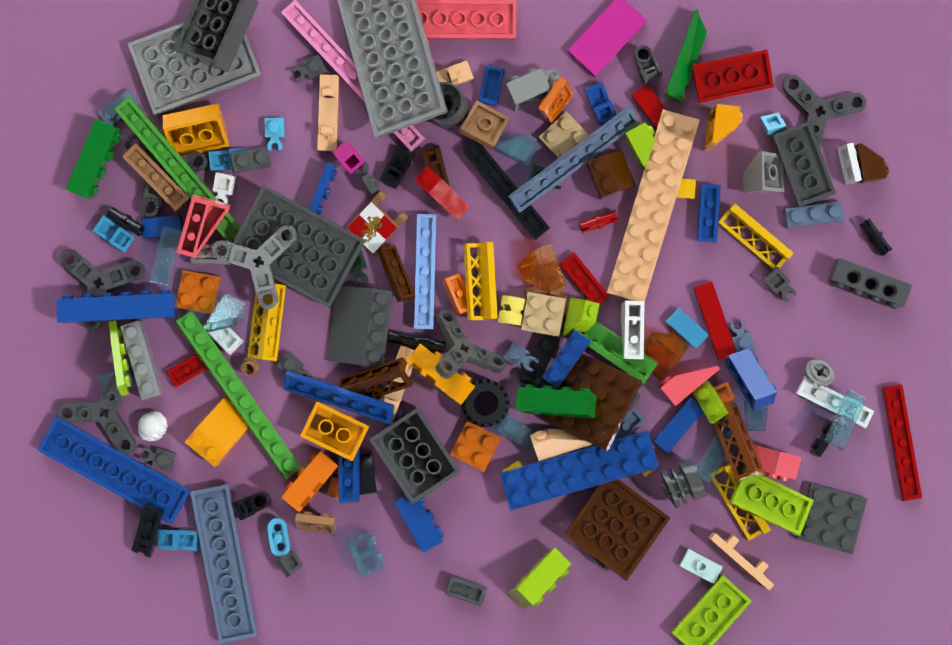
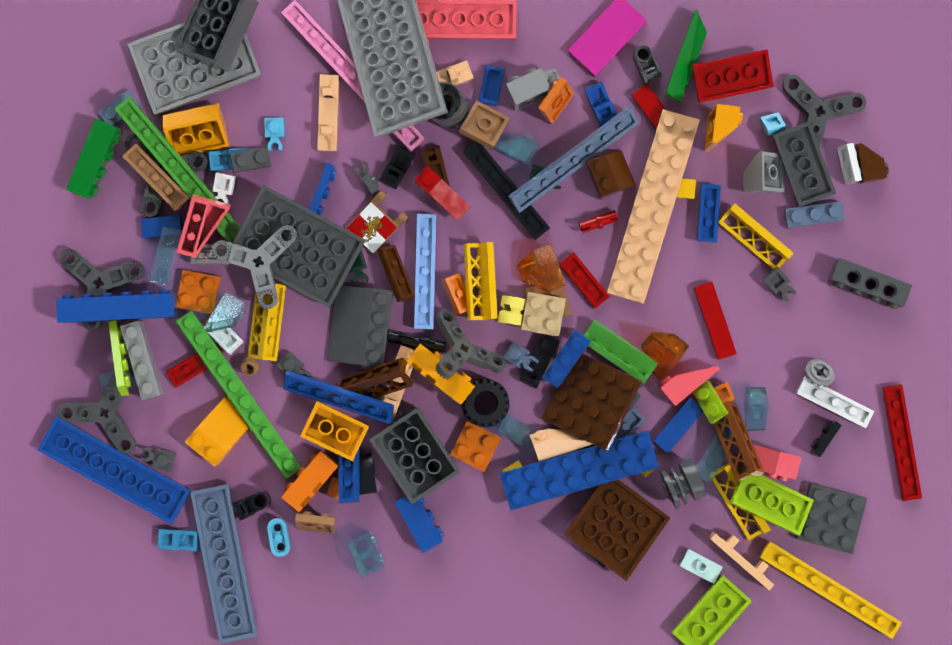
dark azure slope [93,215,135,253] -> none
black pin [106,207,145,236] -> none
black plate [132,503,165,558] -> none
white hair [138,411,168,441] -> none
dark grey plate [276,550,303,577] -> none
dark grey plate [291,54,328,83] -> none
dark pink brick [332,140,365,174] -> none
dark grey plate [445,575,487,606] -> none
lime wedge [507,548,571,609] -> none
green brick [515,385,597,419] -> none
tan plate [539,111,589,158] -> none
lime slope [563,298,600,337] -> none
white slope [621,301,645,360] -> none
lime slope [624,122,655,169] -> none
dark azure slope [666,307,709,349] -> none
brick [726,348,777,411] -> none
sand blue plate [729,320,756,352] -> none
clear light blue plate [825,390,867,450] -> none
black pin [859,218,892,256] -> none
none -> yellow plate [759,541,902,639]

